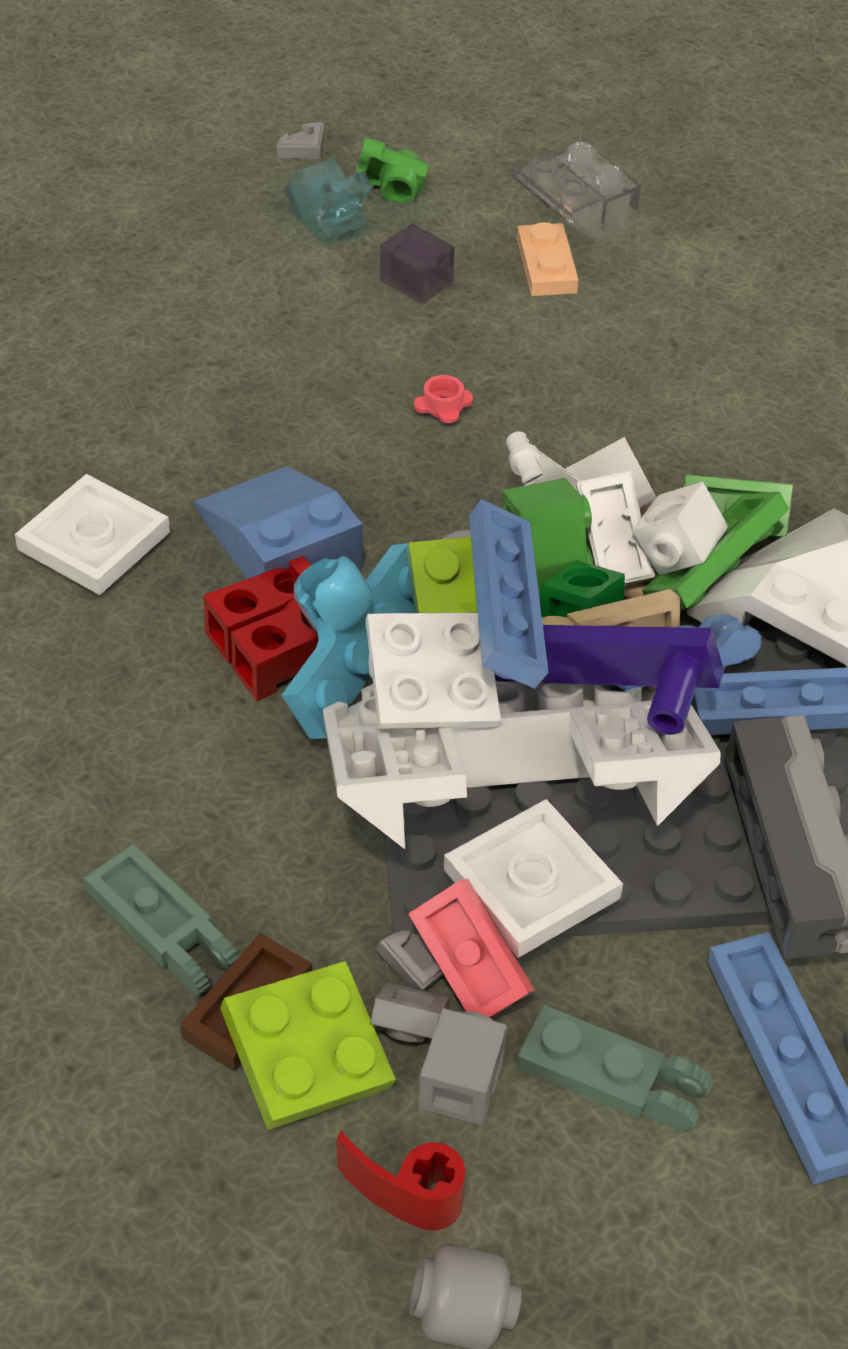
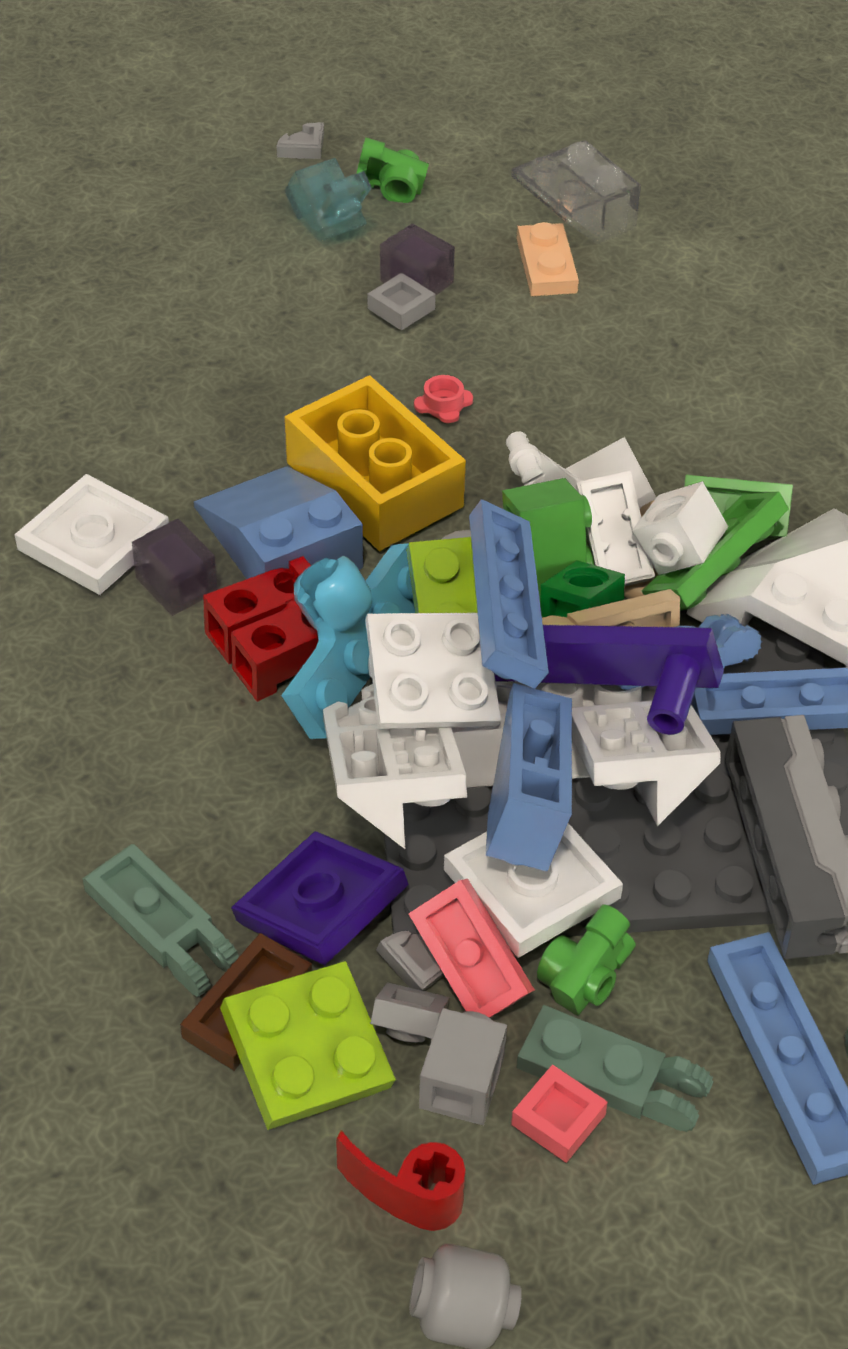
none -> brick [131,518,218,616]
none -> dark purple plate [231,831,409,965]
none -> yellow brick [285,375,466,551]
none -> light grey plate [367,273,436,331]
none -> medium blue slope [486,683,572,871]
none -> coral plate [511,1064,608,1163]
none -> bright green plate [537,904,636,1016]

